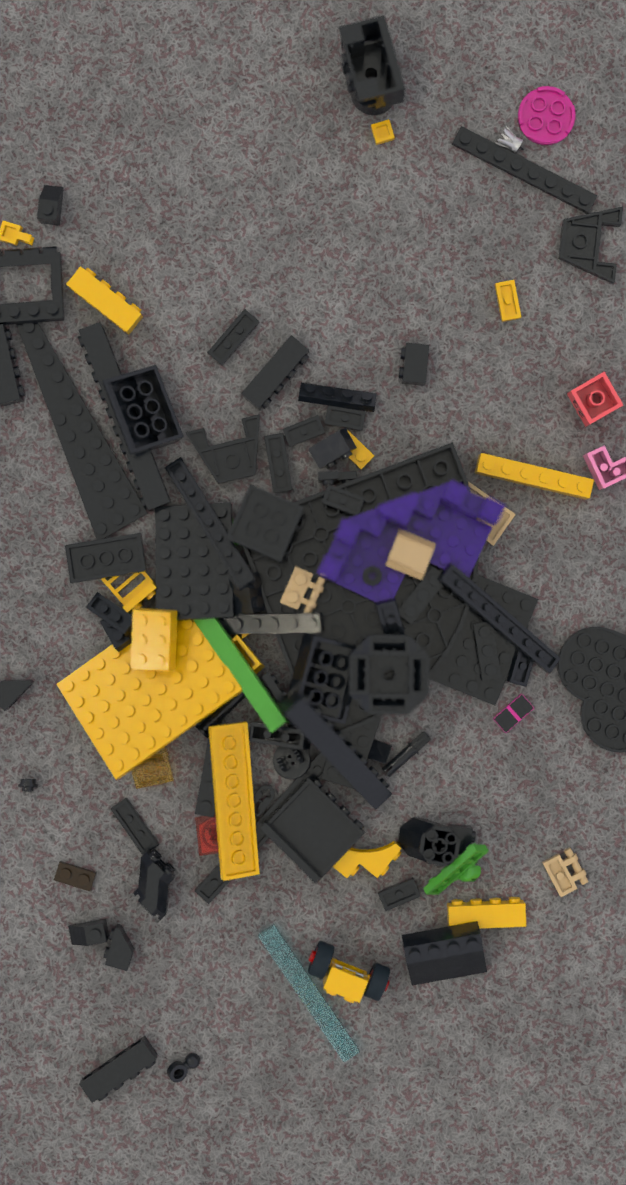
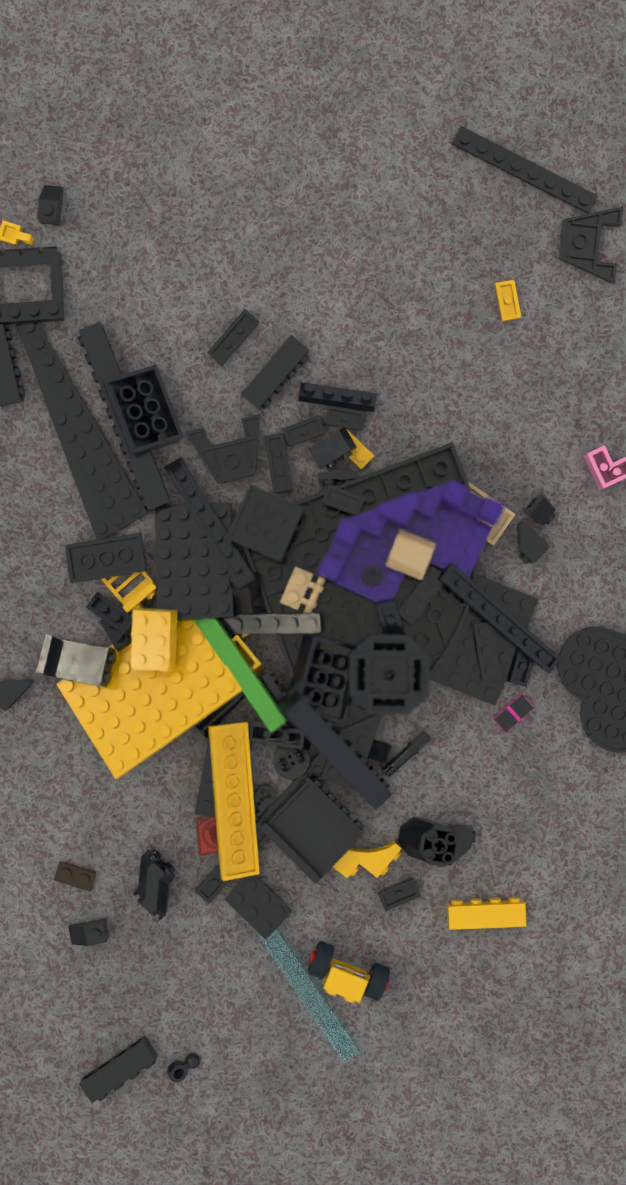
black plate [18,779,38,792] -> none
yellow brick [66,266,143,335] -> none
black slope [103,924,134,971] -> none
black tile [111,797,159,855] -> none
clear yellow plate [131,746,174,789] -> none
black brick [339,15,405,115] -> none
yellow plate [371,119,395,145] -> none
black brick [398,343,429,386] -> none
black slope [402,921,487,986] -> none
bright green plate [423,843,489,895] -> none
yellow brick [475,453,594,500] -> none
flat silver piece [495,126,524,153] -> none
dark pink tile [518,86,576,145] -> none
tan plate [542,847,588,897] -> none
coral brick [567,372,623,427] -> none
none -> panel [36,635,116,688]
none -> black plate [224,875,293,940]
none -> black slope [517,520,550,564]
none -> black slope [523,494,556,526]

